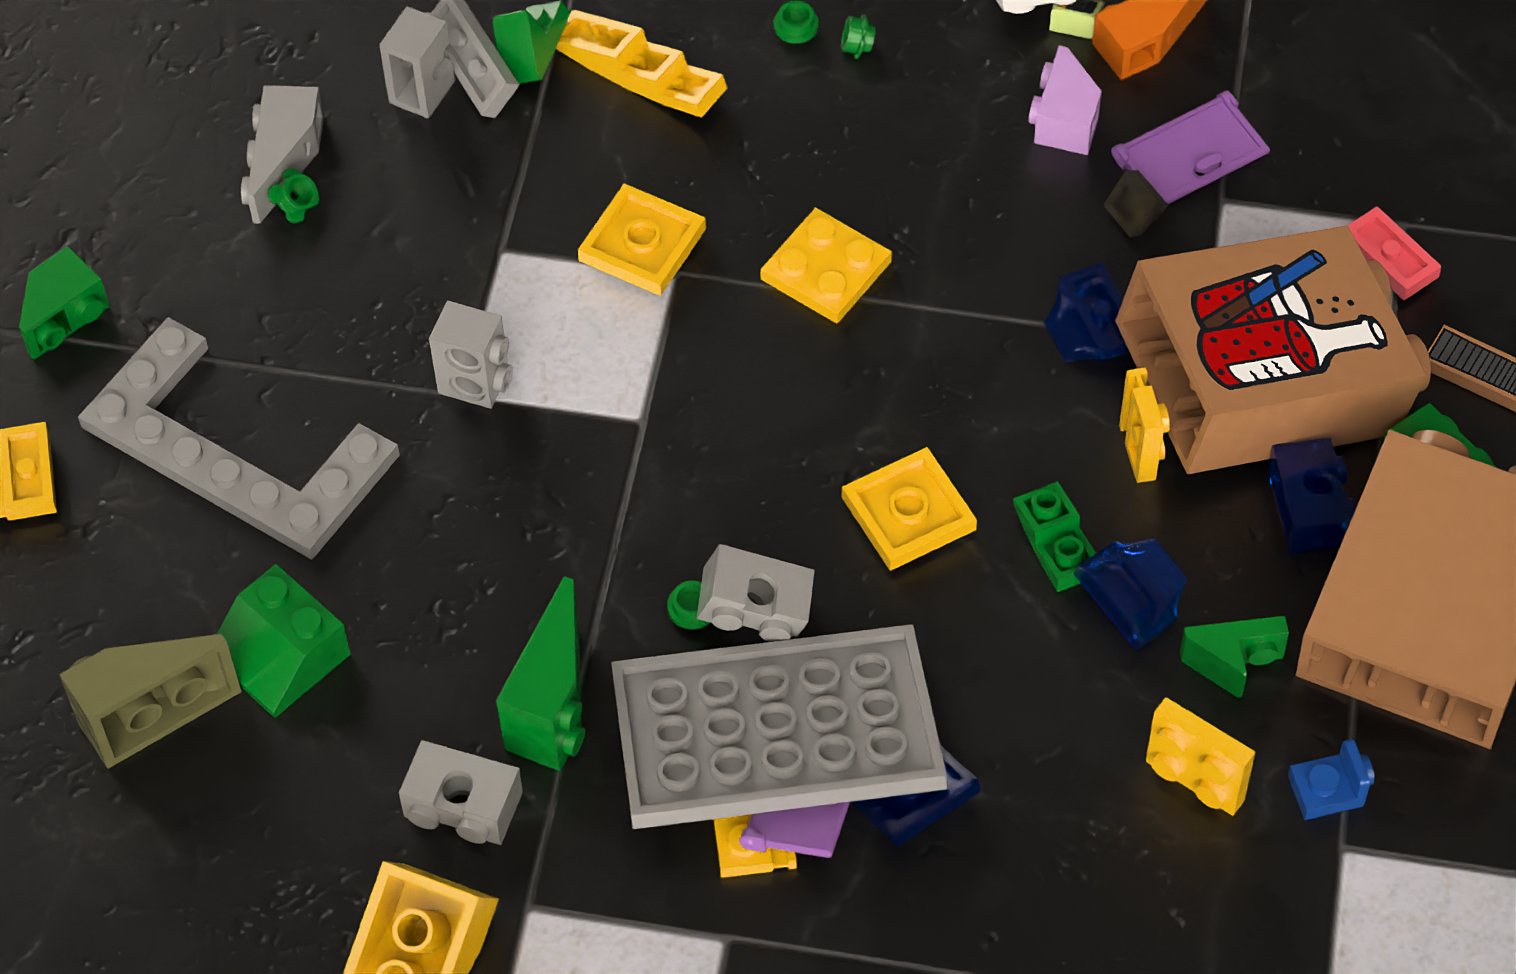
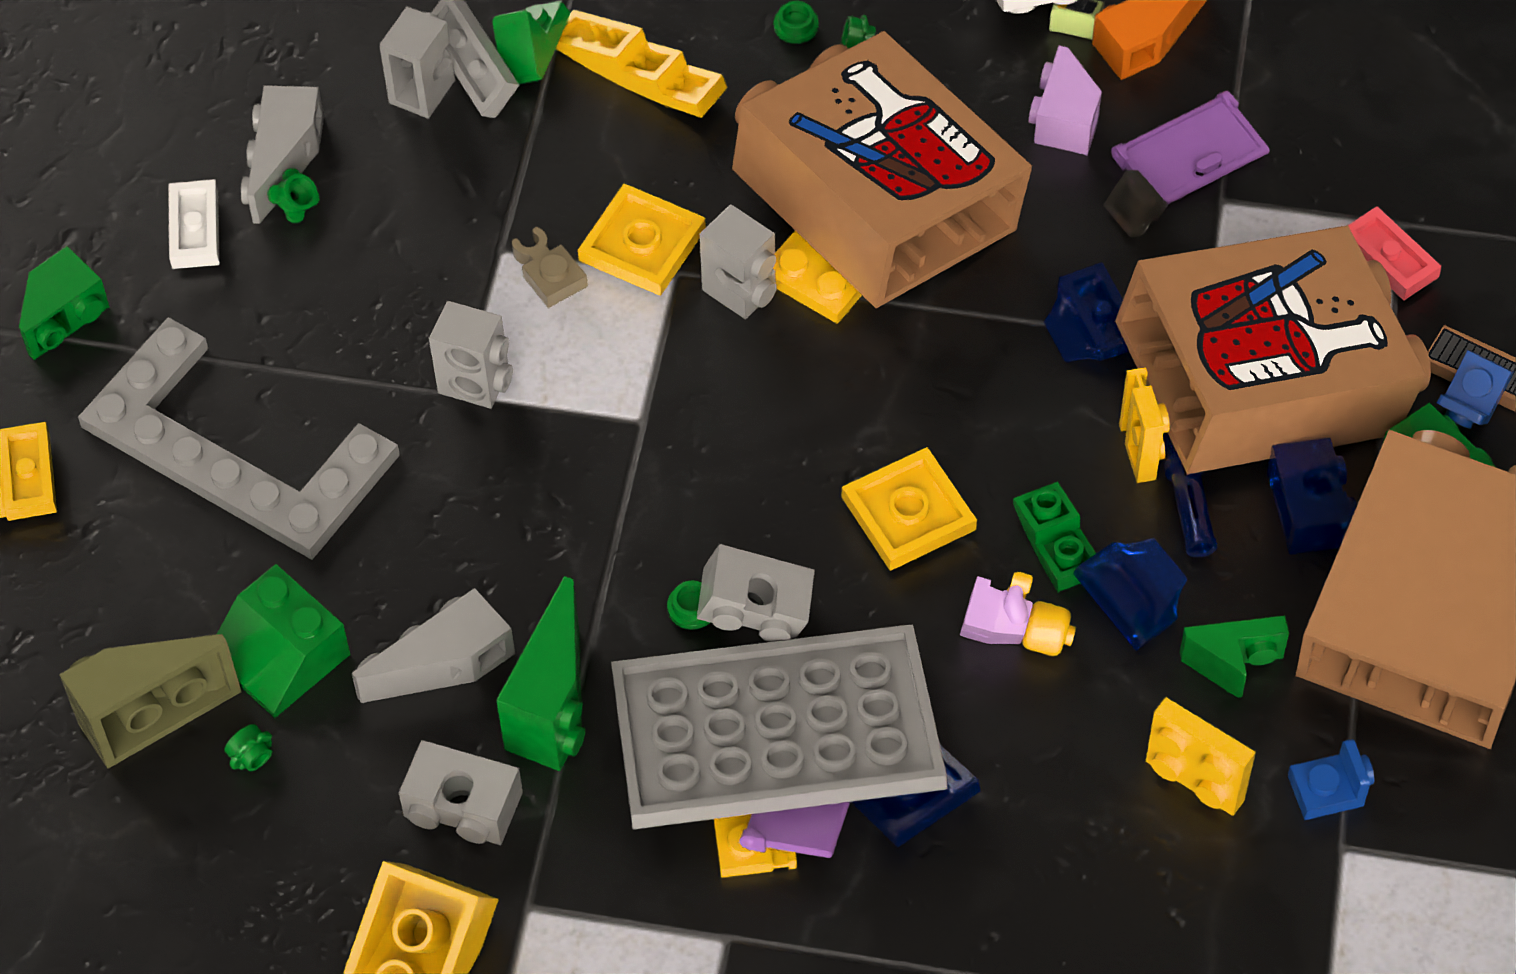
none -> white plate [169,179,219,269]
none -> green plate [224,724,272,772]
none -> light grey slope [352,588,515,703]
none -> dark tan plate [512,227,588,308]
none -> light grey brick [700,204,777,319]
none -> medium nougat brick [732,31,1032,308]
none -> piece [959,572,1076,656]
none -> clear blue pin [1163,433,1217,557]
none -> blue bracket [1437,350,1514,429]

